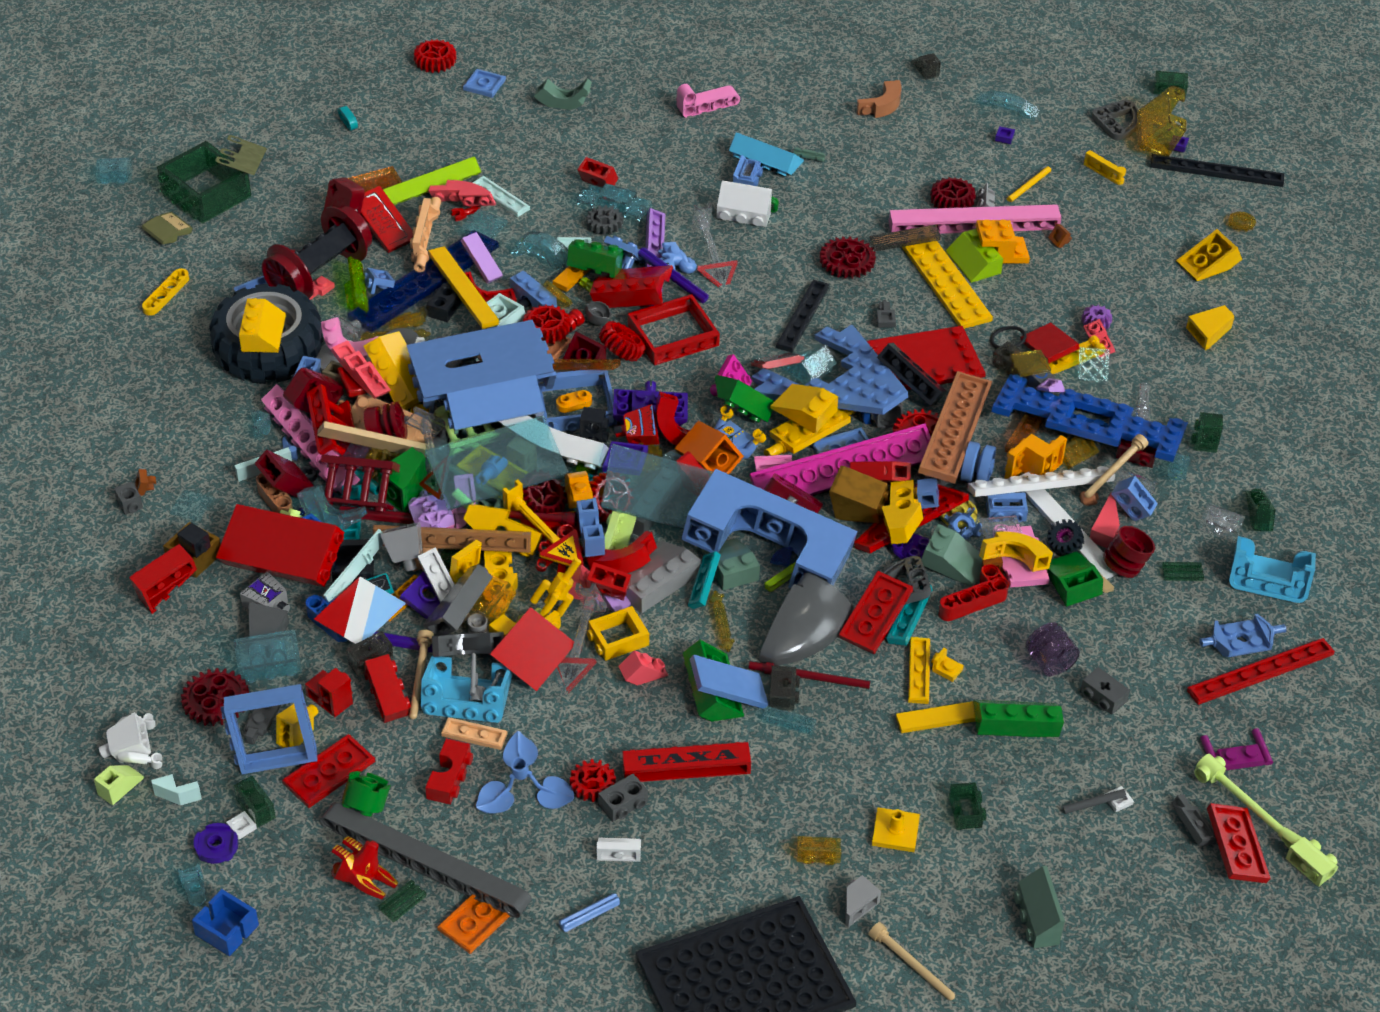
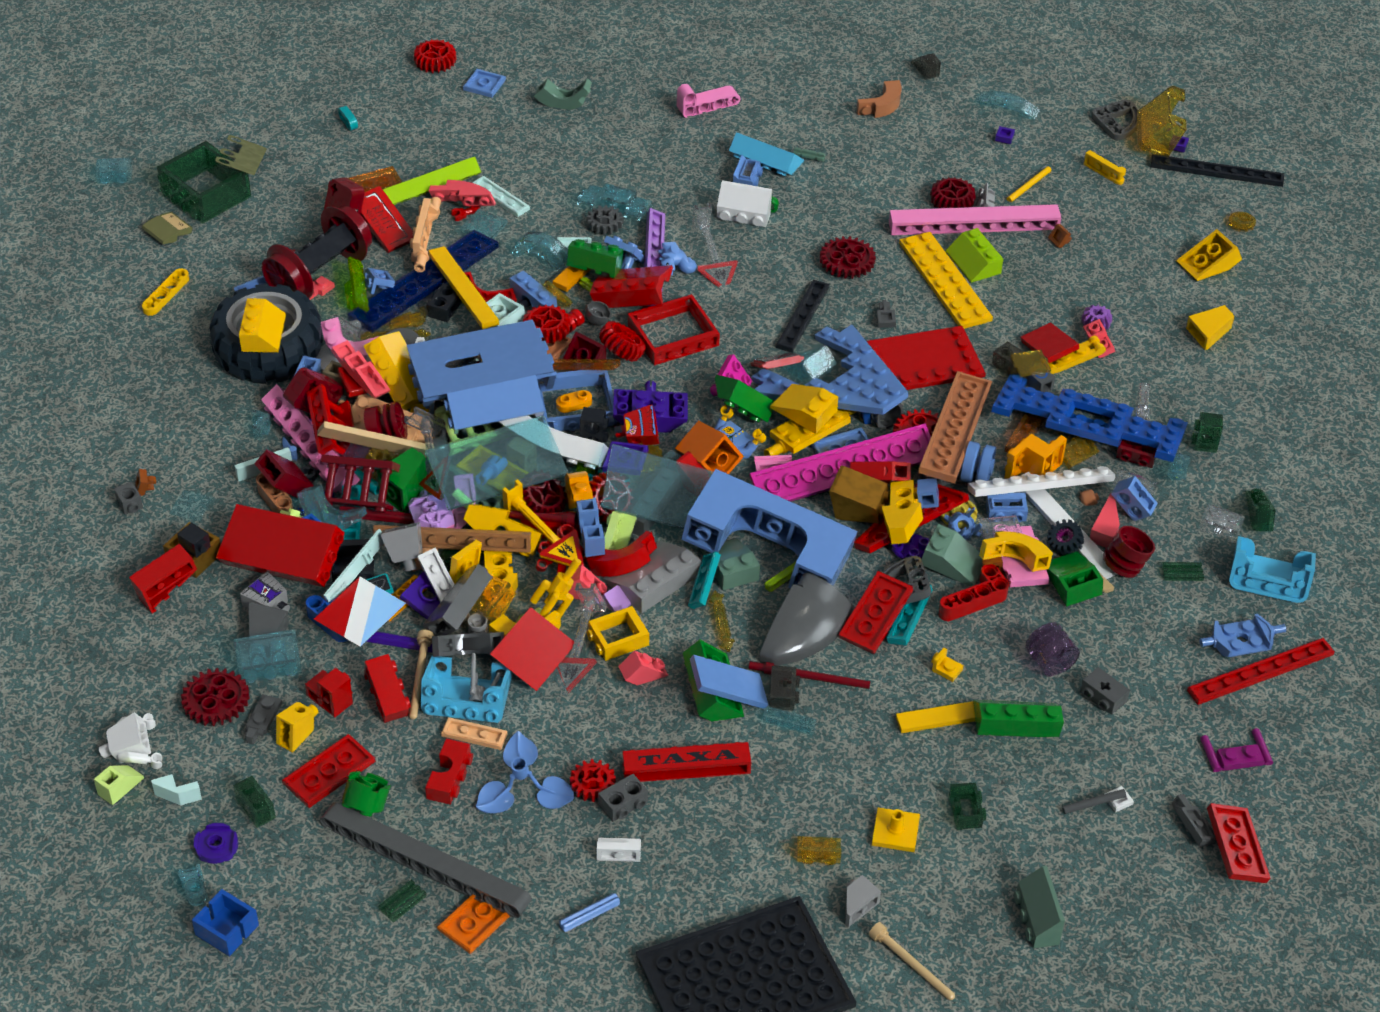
medium blue window [221,684,317,774] -> none
white tile [226,811,257,840] -> none
red piece [331,836,398,899] -> none
clear smoke brick [346,631,394,677] -> none
lavender tile [461,232,503,284] -> none
red brick [577,157,618,191] -> none
red brick [586,562,631,601] -> none
dark purple axle [638,247,709,303] -> none
red arch [655,391,690,446] -> none
dark red axle [764,473,823,514] -> none
clear blue tile [770,546,793,566] -> none
clear smoke tile [869,225,941,252] -> none
black brick [877,343,947,406] -> none
yellow tile [908,637,930,704] -> none
light orange bracket [975,219,1030,263] -> none
black piece [990,326,1027,350] -> none
lavender slope [1036,378,1065,392] -> none
clear light blue window [1078,347,1110,382] -> none
tan piece [1084,434,1149,498] -> none
clear green brick [1154,71,1188,97] -> none
yellowish green bar [1194,754,1338,887] -> none

